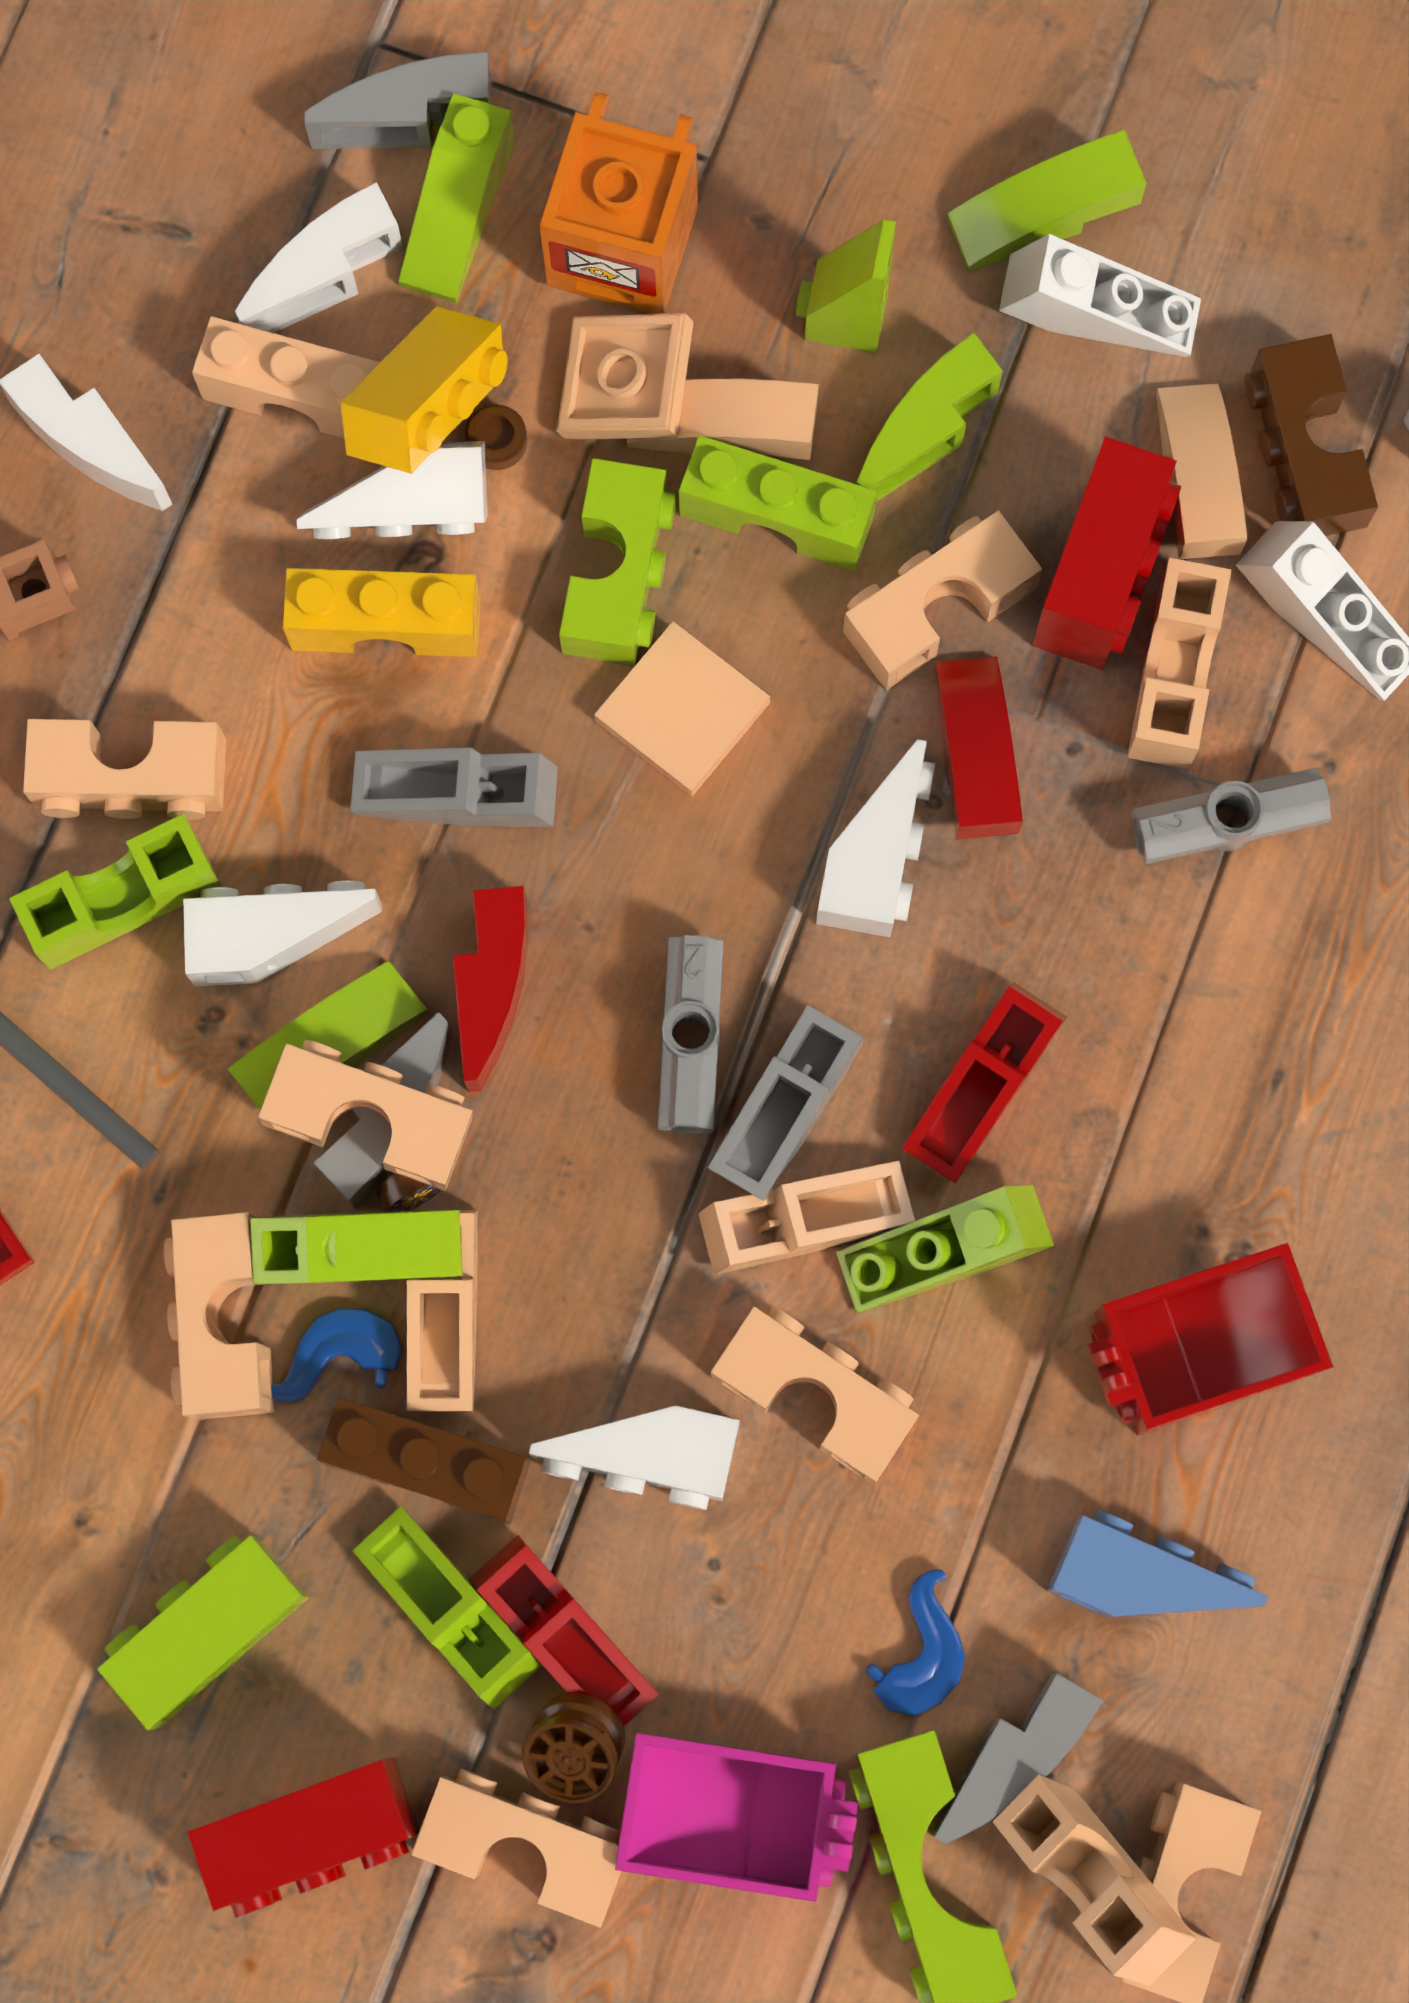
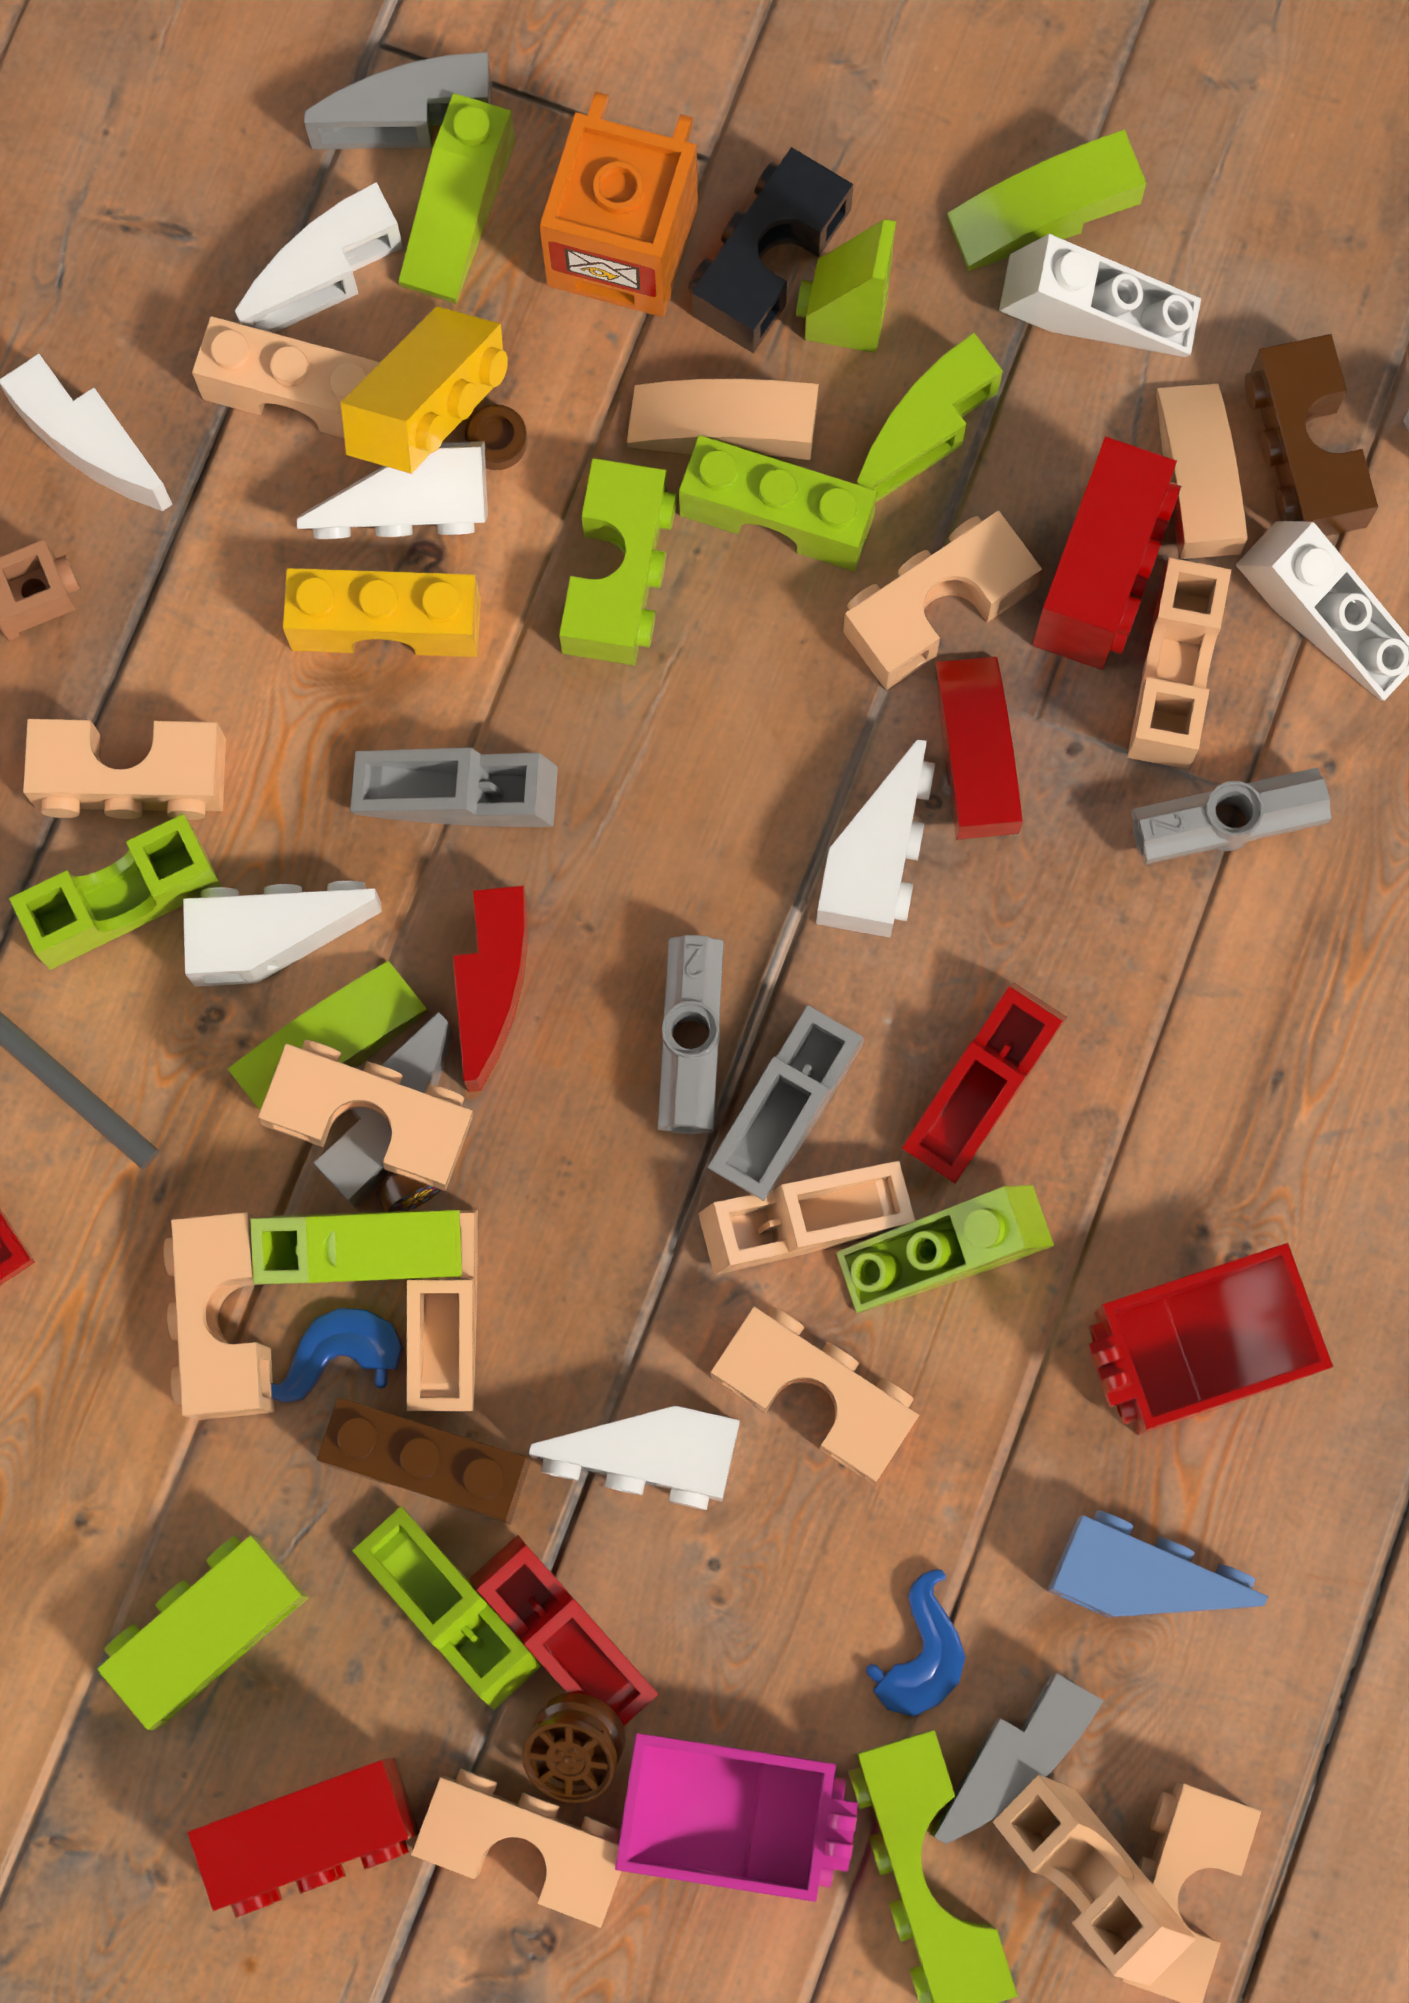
light nougat tile [556,313,694,439] -> none
light nougat tile [594,621,770,797] -> none
none -> black arch [688,147,853,353]

